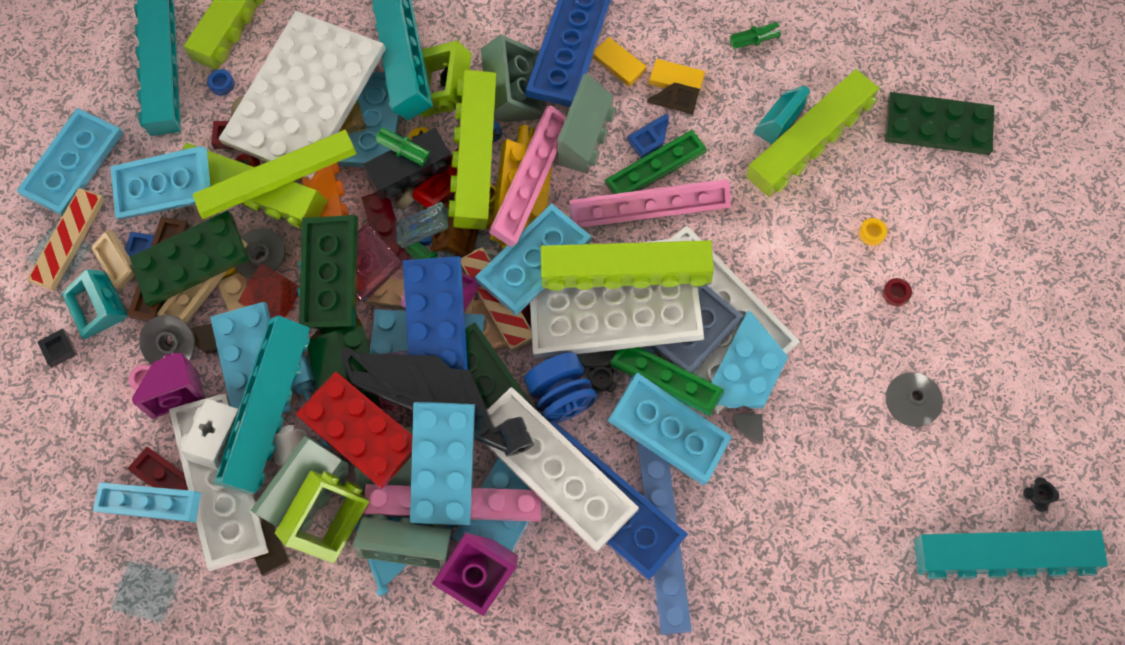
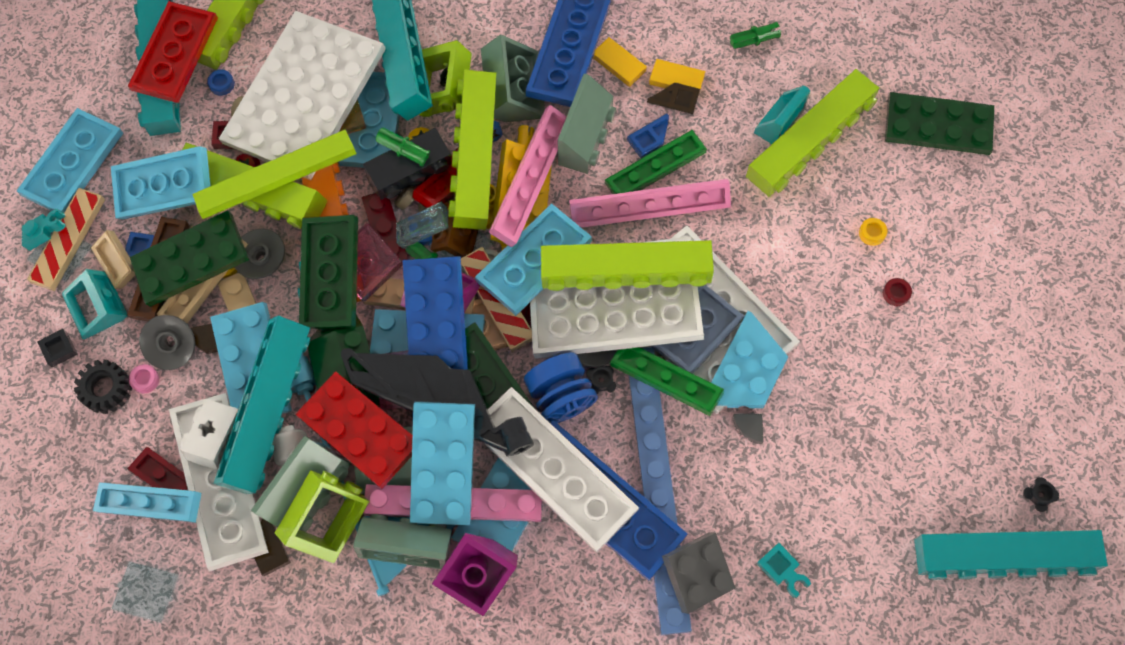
magenta slope [132,353,206,419] -> none
clear red piece [237,263,300,319] -> none
medium azure plate [607,373,732,485] -> none
dark grey dish [886,372,943,427] -> none
none -> teal plate [22,209,66,251]
none -> black tyre [74,359,132,414]
none -> red tile [128,1,218,103]
none -> dark grey plate [662,532,735,614]
none -> teal plate [756,542,811,598]

